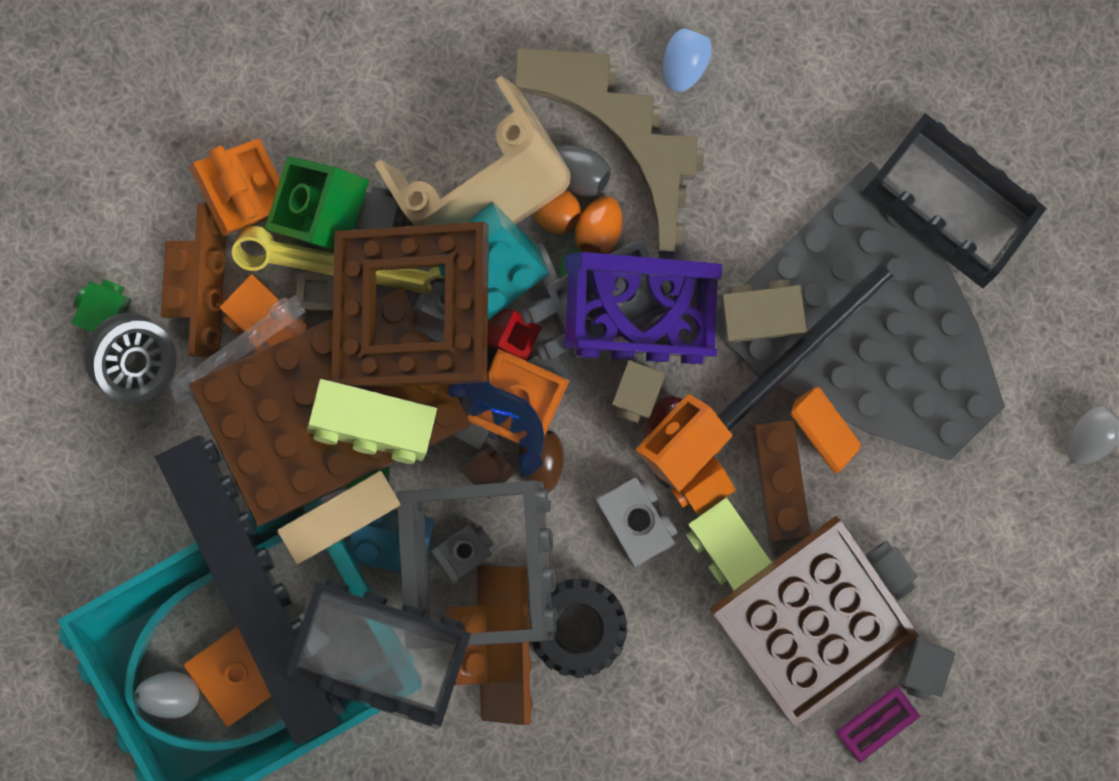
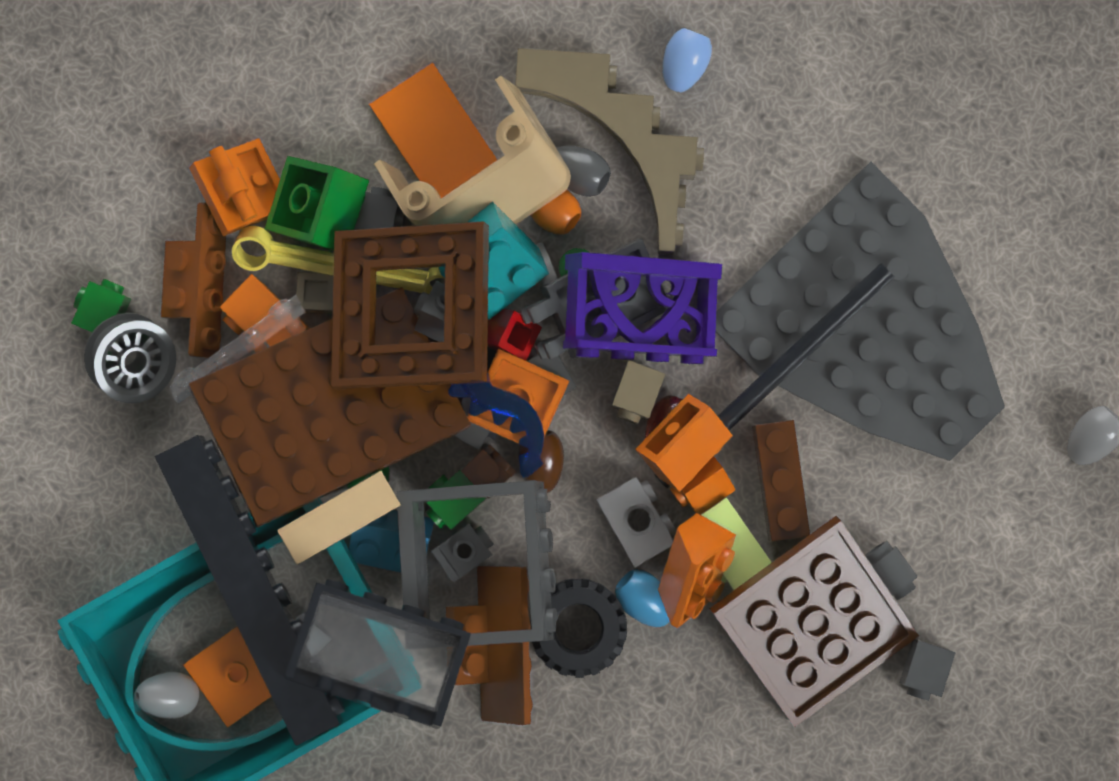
yellowish green brick [307,379,437,464] -> none
orange animal [574,196,623,254] -> none
dark tan brick [720,280,806,344] -> none
orange slope [790,386,861,474] -> none
magenta tile [835,685,921,764] -> none
window [861,113,1047,289] -> none
none -> orange tile [369,63,497,198]
none -> green brick [426,470,487,530]
none -> dark azure animal [615,569,670,627]
none -> orange slope [658,513,736,628]

